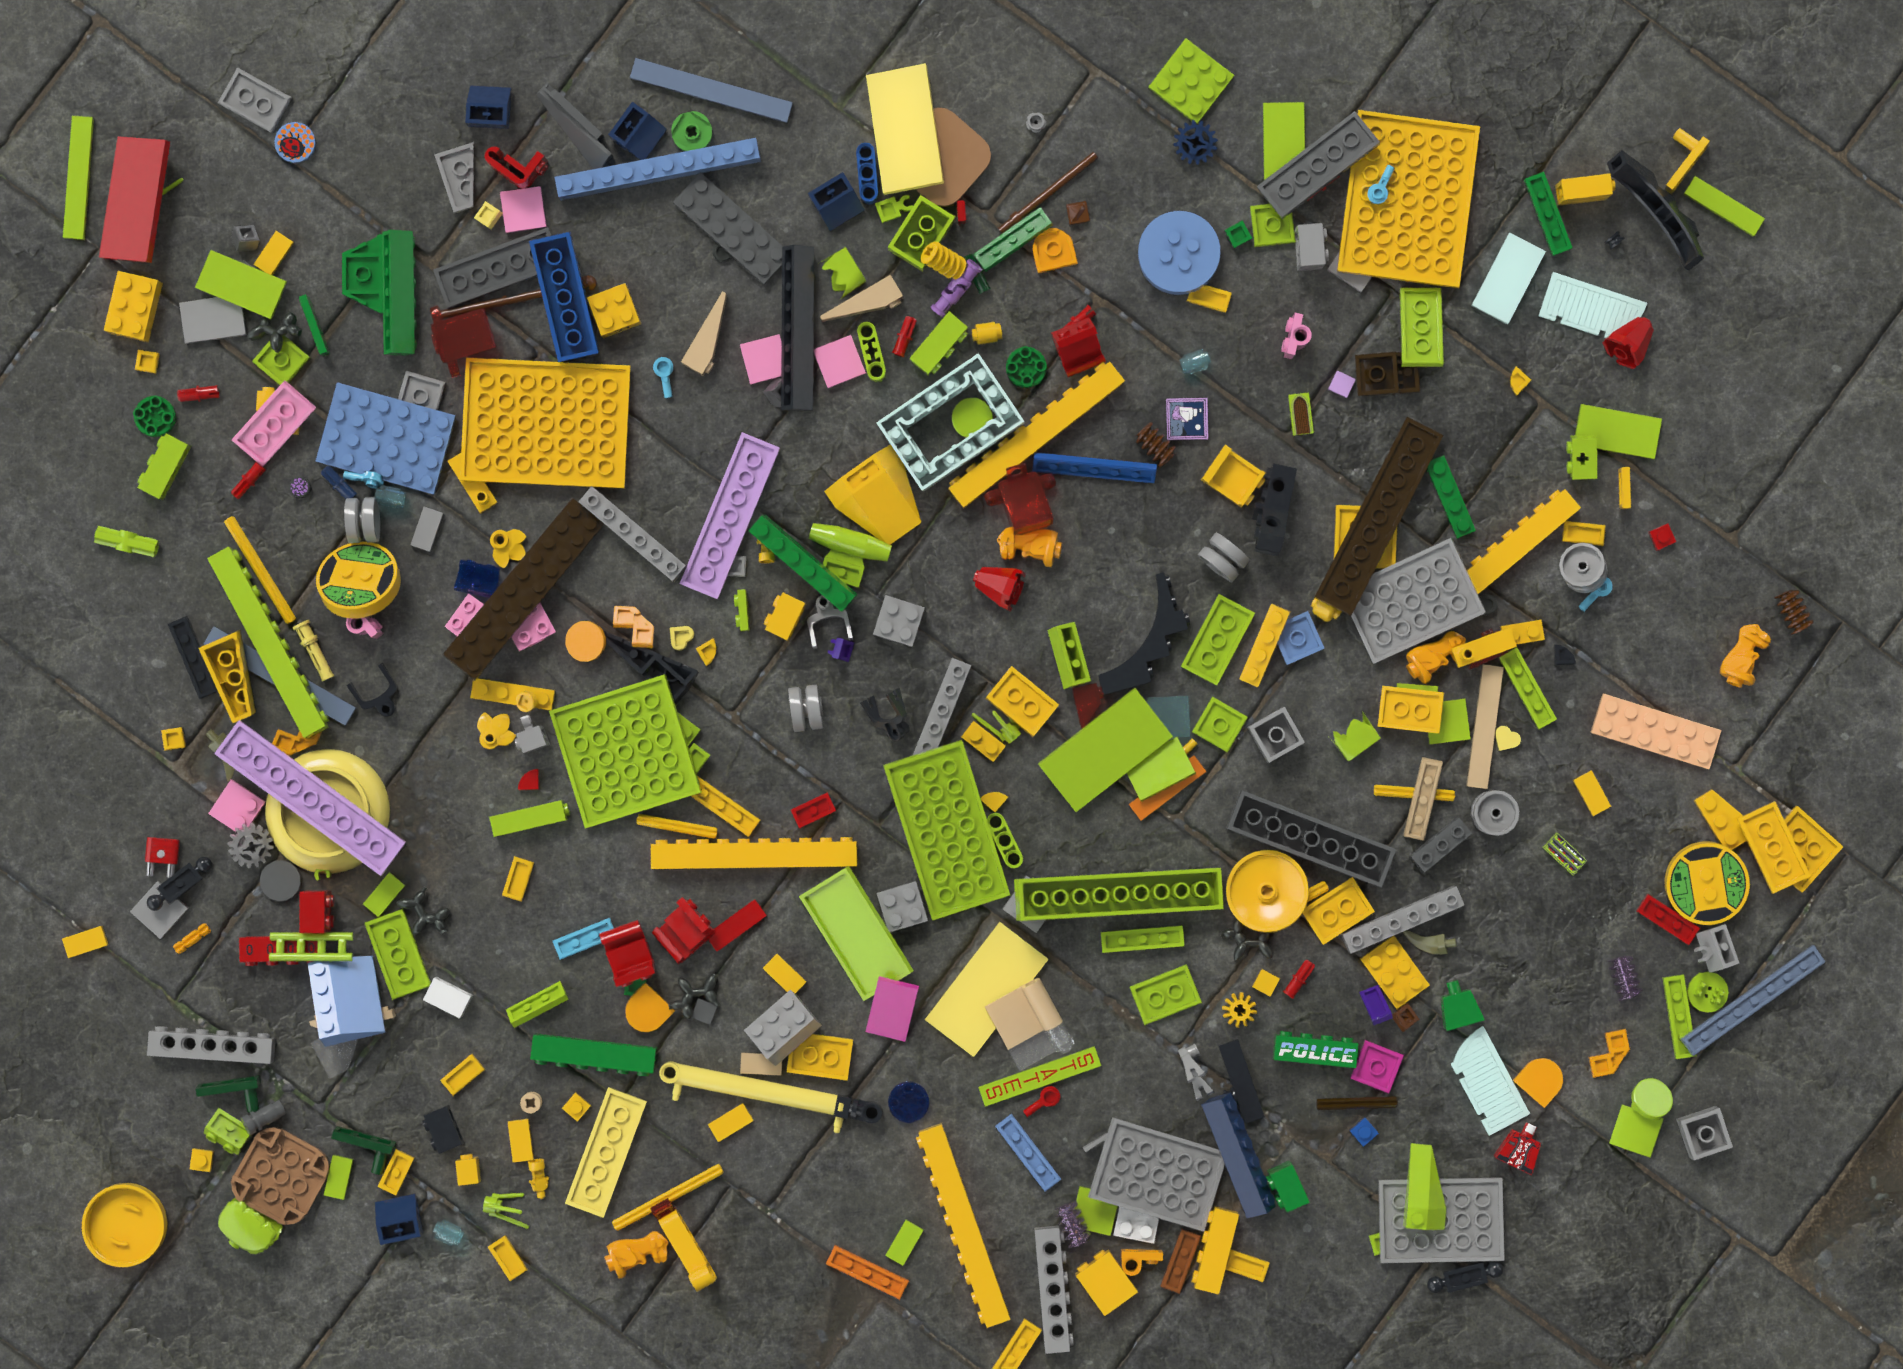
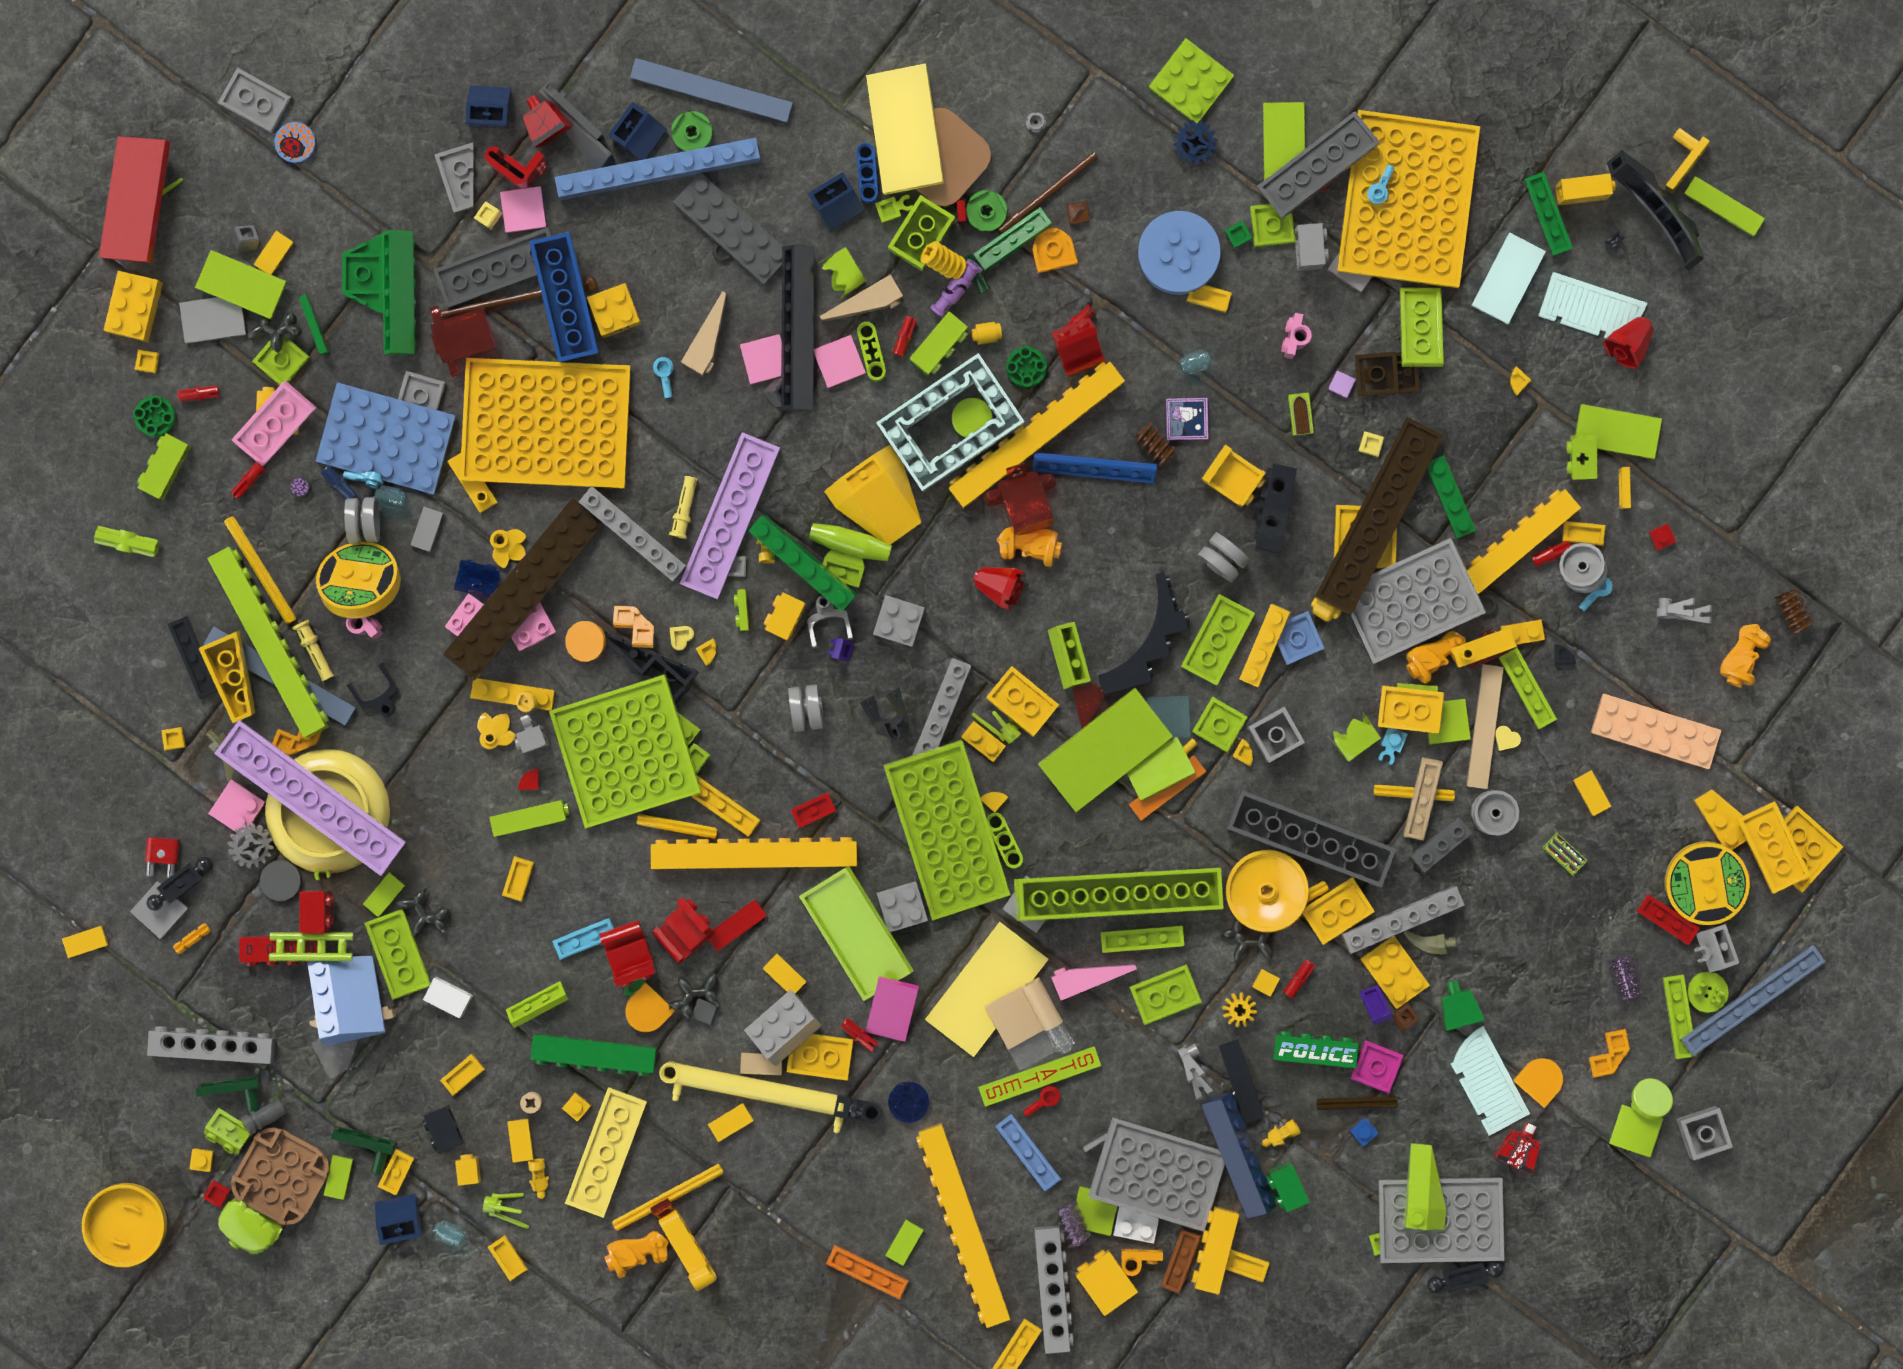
lime tile [63,116,94,240] -> none
none -> red tile [203,1180,231,1208]
none -> red torso [523,95,573,148]
none -> light yellow pin [669,476,698,539]
none -> red axle [841,1018,878,1053]
none -> bright green plate [966,190,1007,232]
none -> bright pink slope [1051,964,1137,1000]
none -> yellow tile [1232,739,1253,766]
none -> yellow piece [1262,1119,1301,1147]
none -> light yellow tile [1358,431,1384,457]
none -> medium azure plate [1378,728,1408,765]
none -> red axle [1531,541,1572,567]
none -> light grey piece [1657,598,1712,624]

